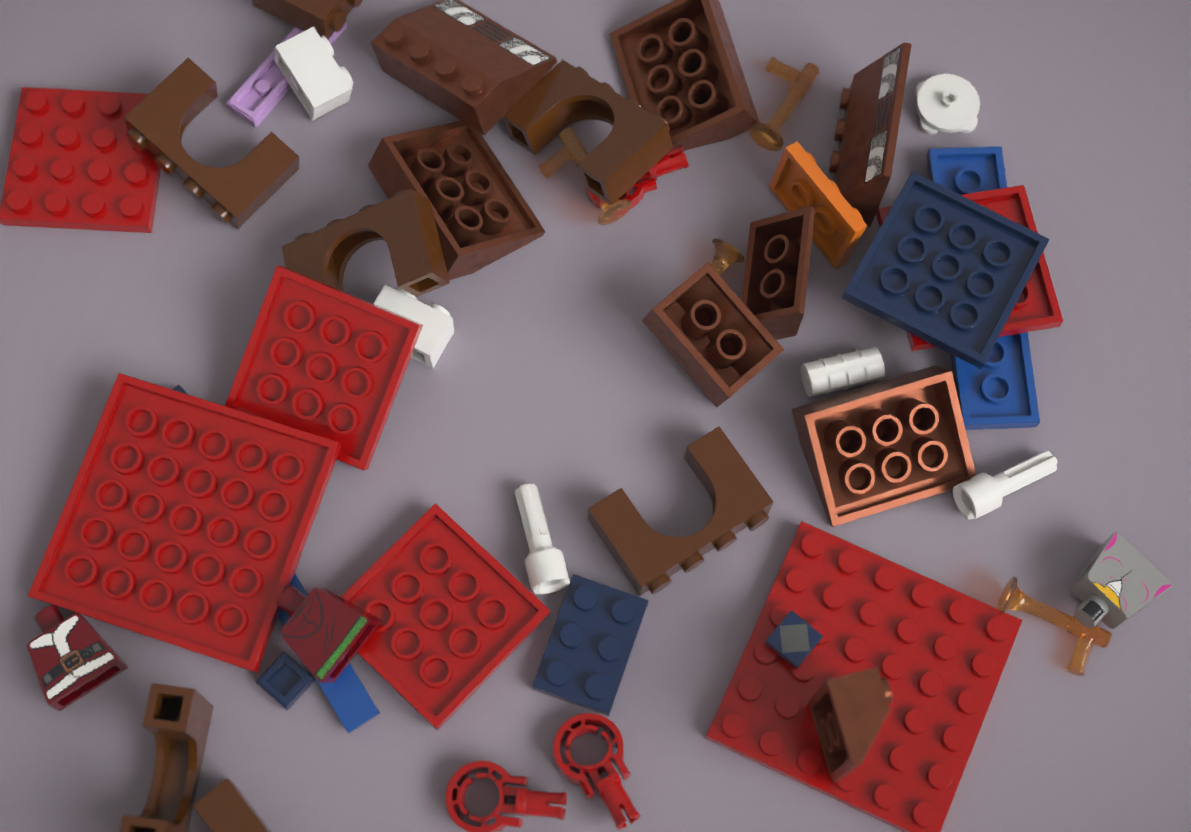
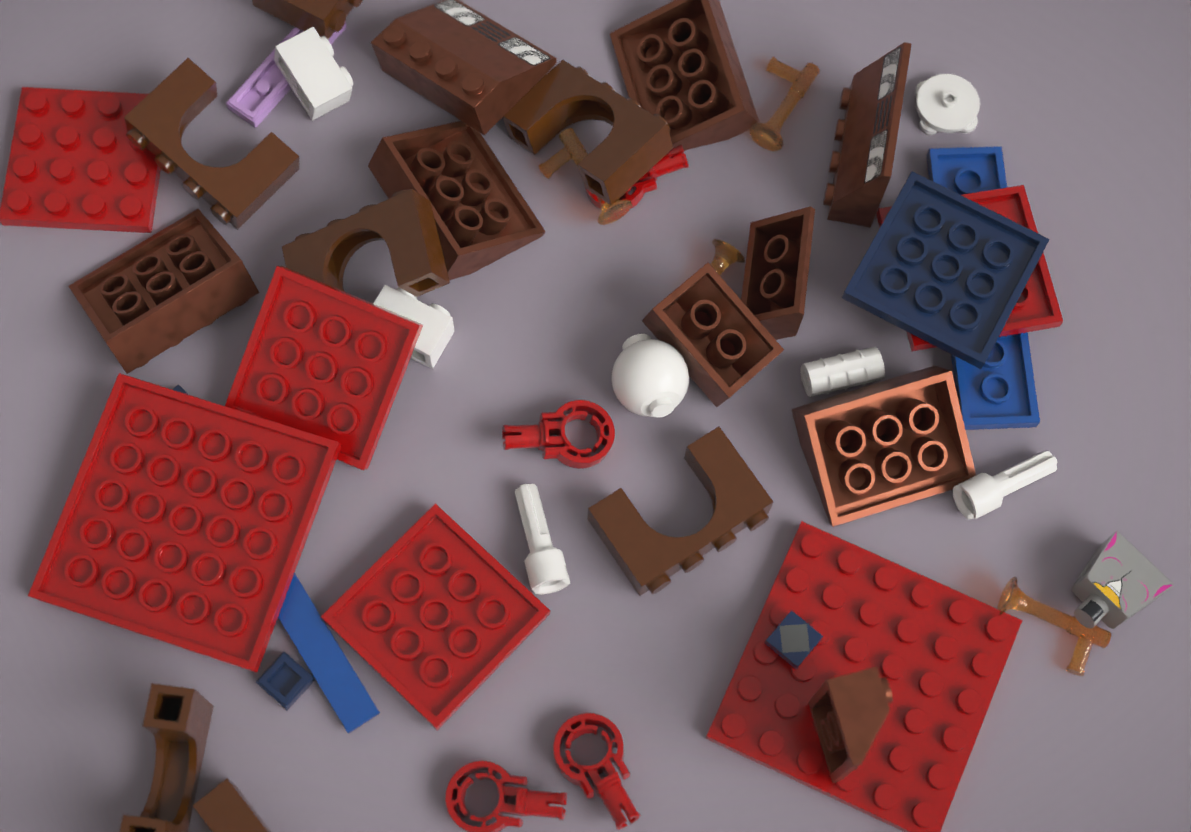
torso [27,605,128,711] -> none
dark red torso [276,586,382,683] -> none
dark blue plate [532,574,649,716] -> none
orange plate [769,141,867,269] -> none
none -> copper slope [68,208,259,374]
none -> red pin [502,400,615,469]
none -> white brick [612,334,689,418]

